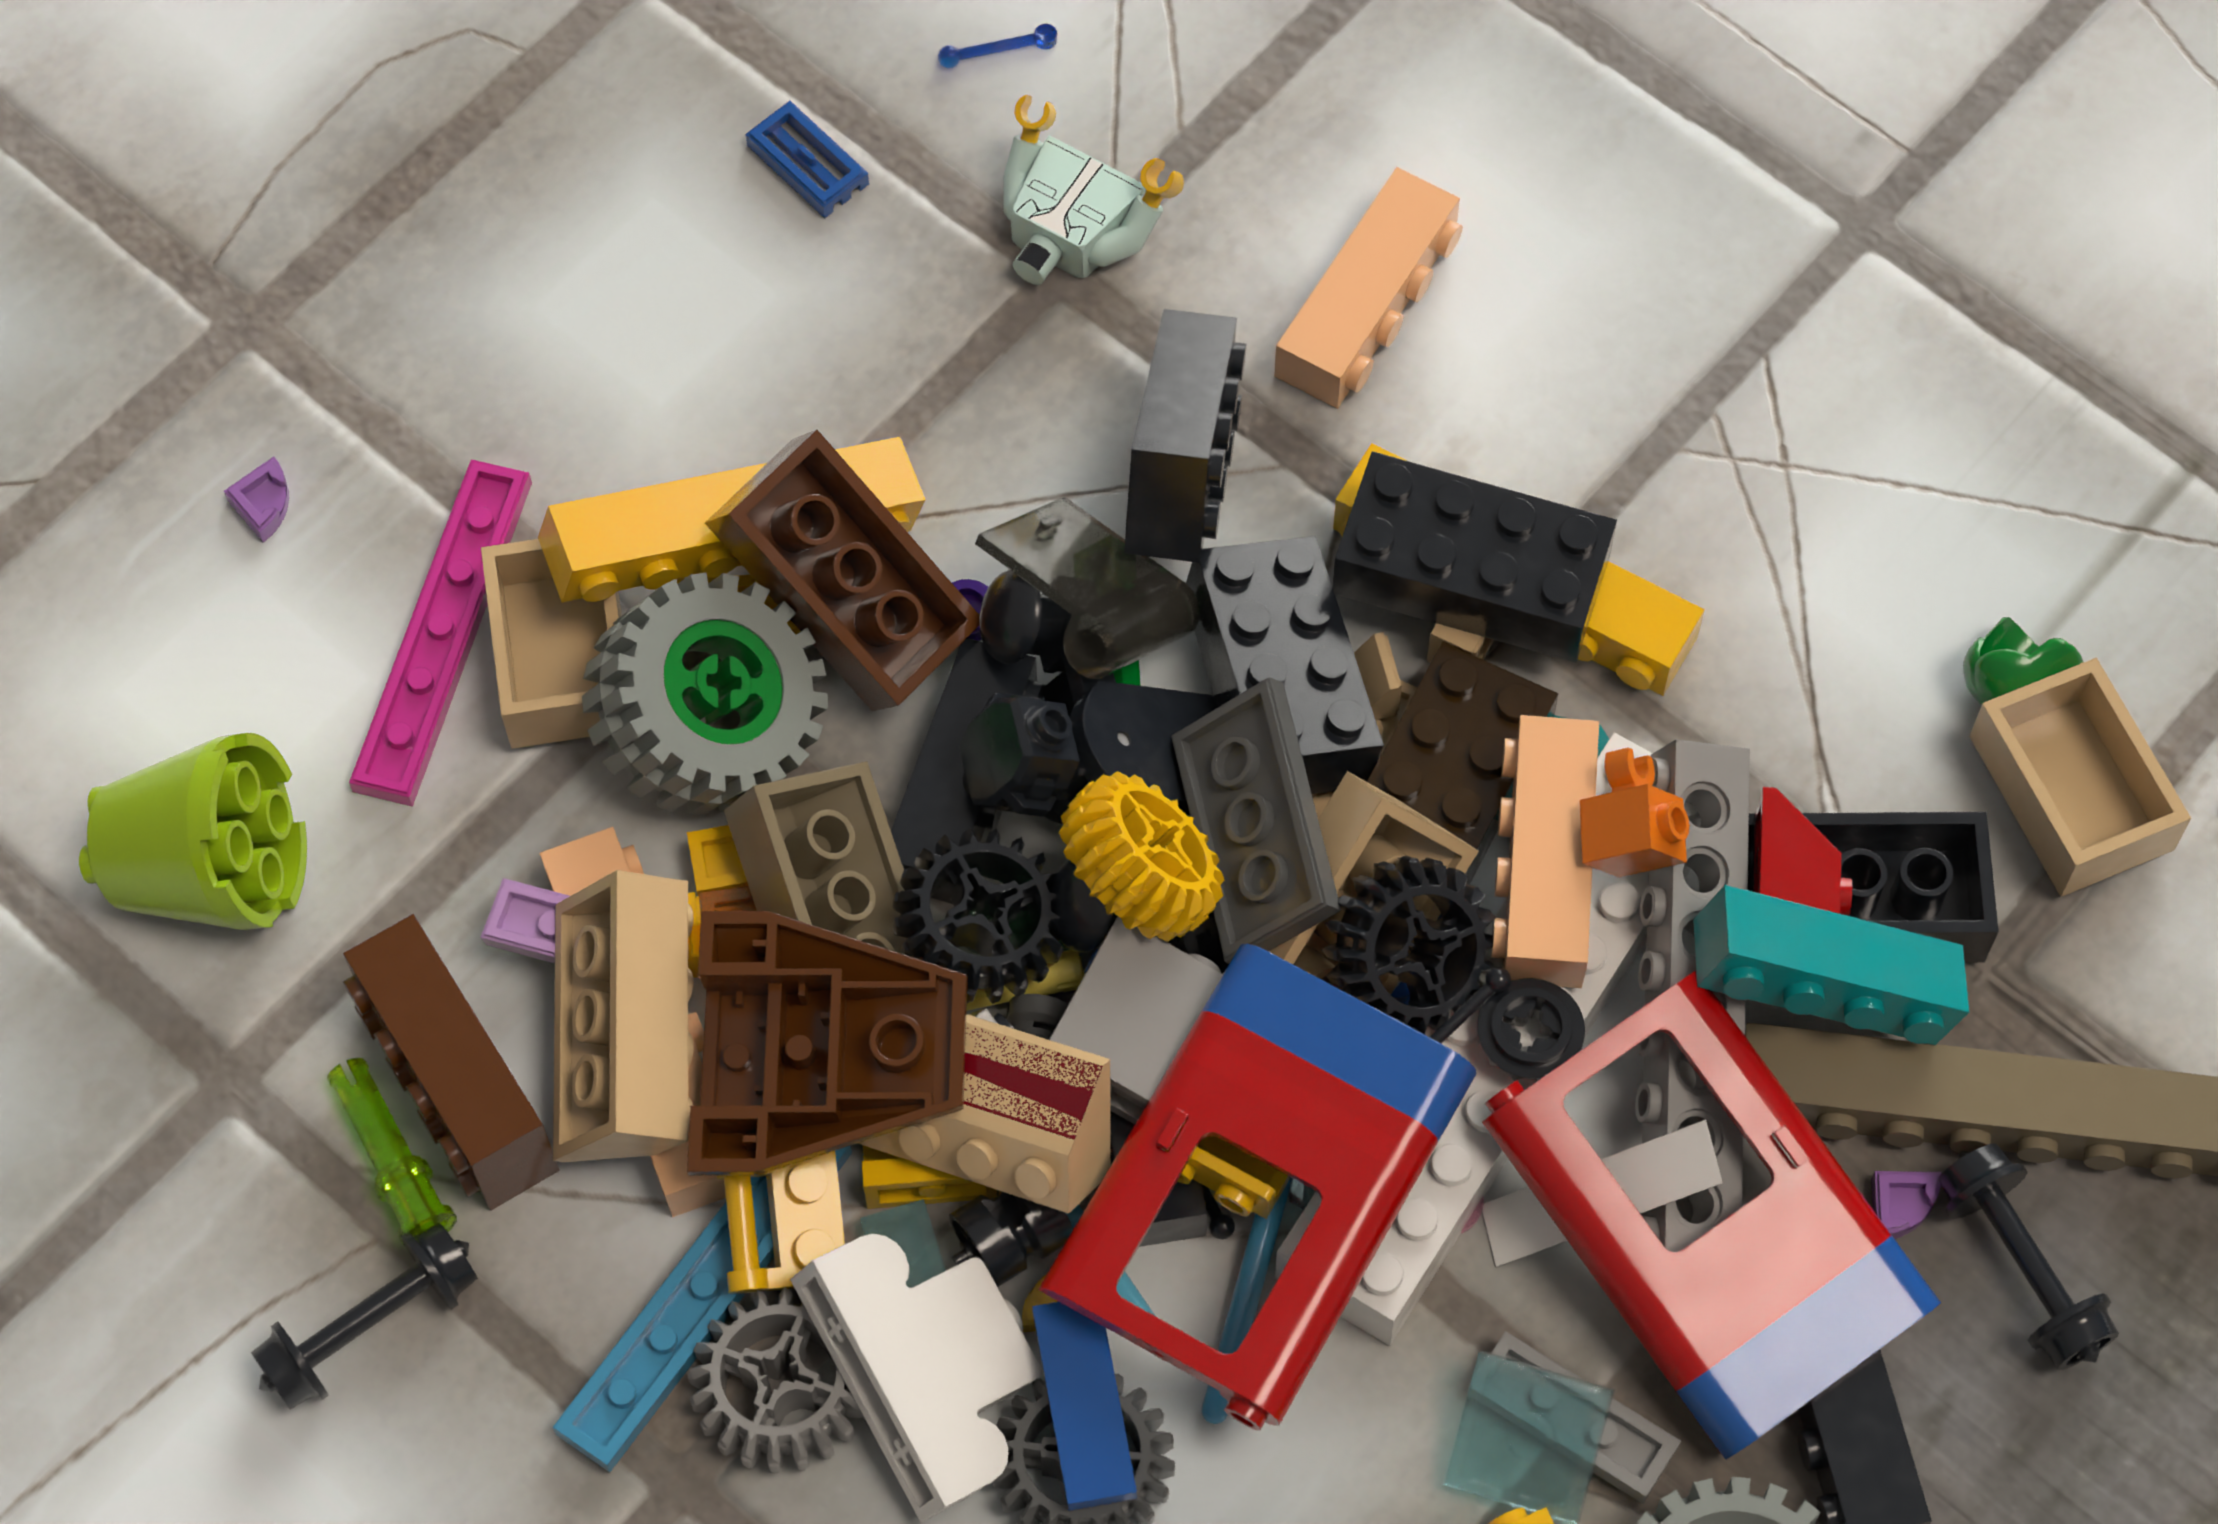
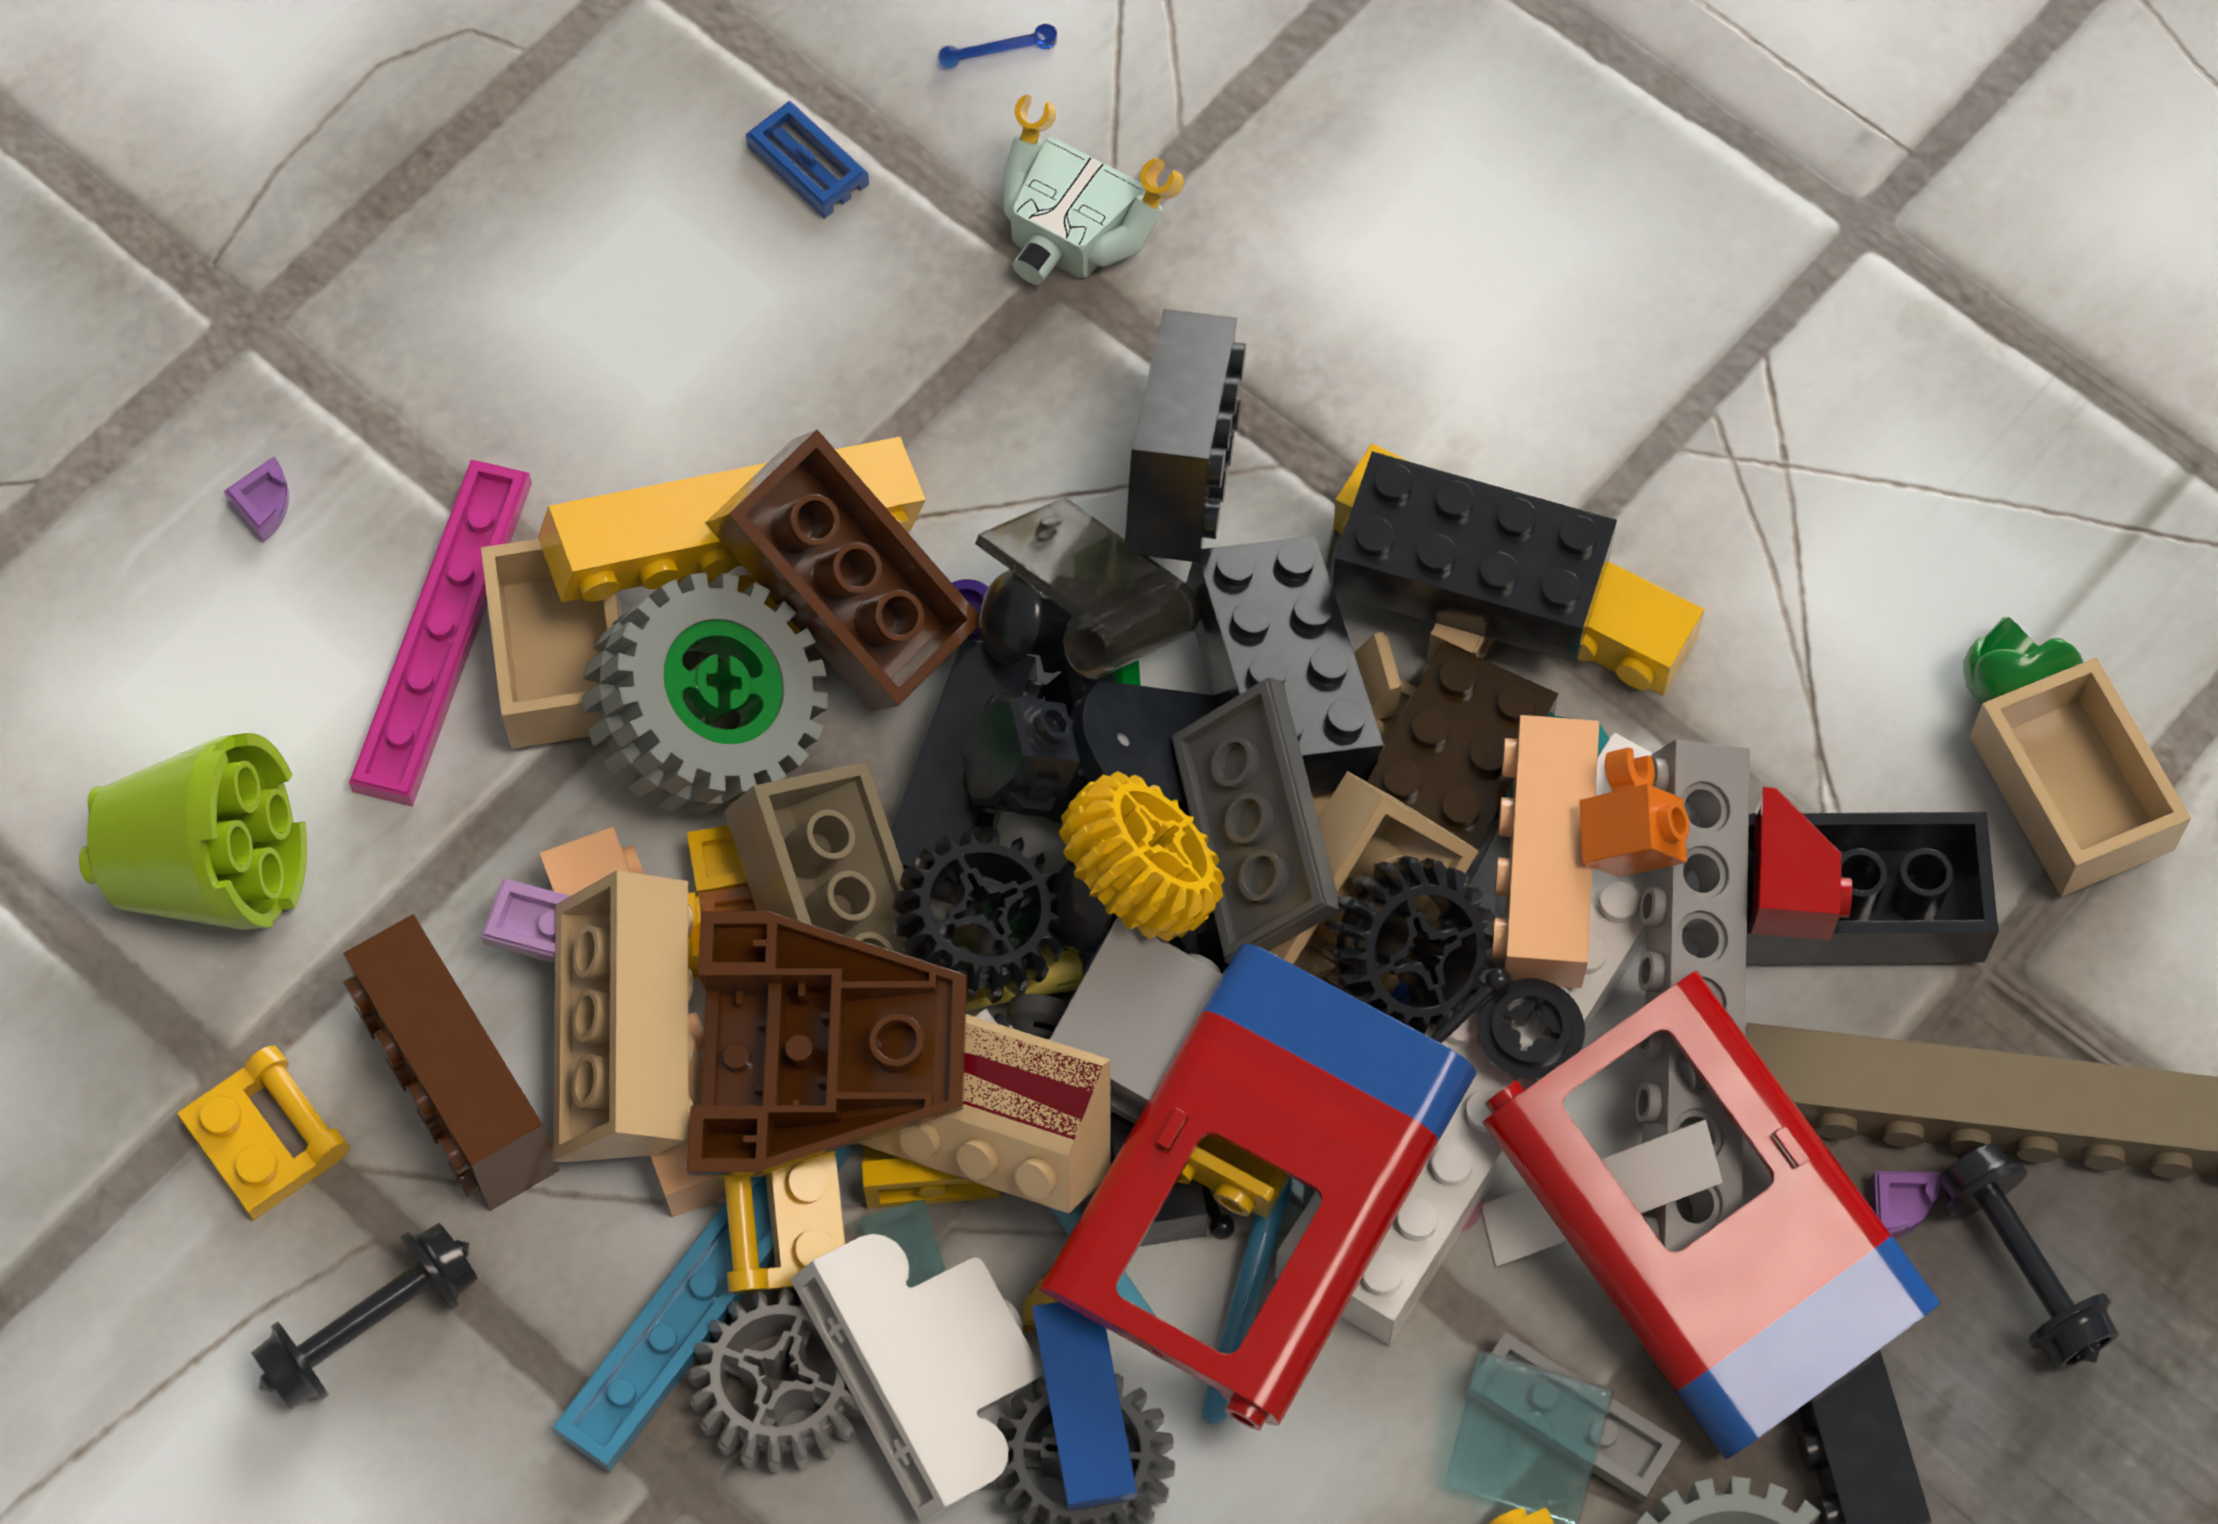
clear neon green pin [327,1057,457,1246] -> none
black wheel [949,1190,1073,1287] -> none
light nougat brick [1274,167,1463,409] -> none
teal brick [1693,885,1970,1045] -> none
none -> yellow plate [177,1045,350,1221]

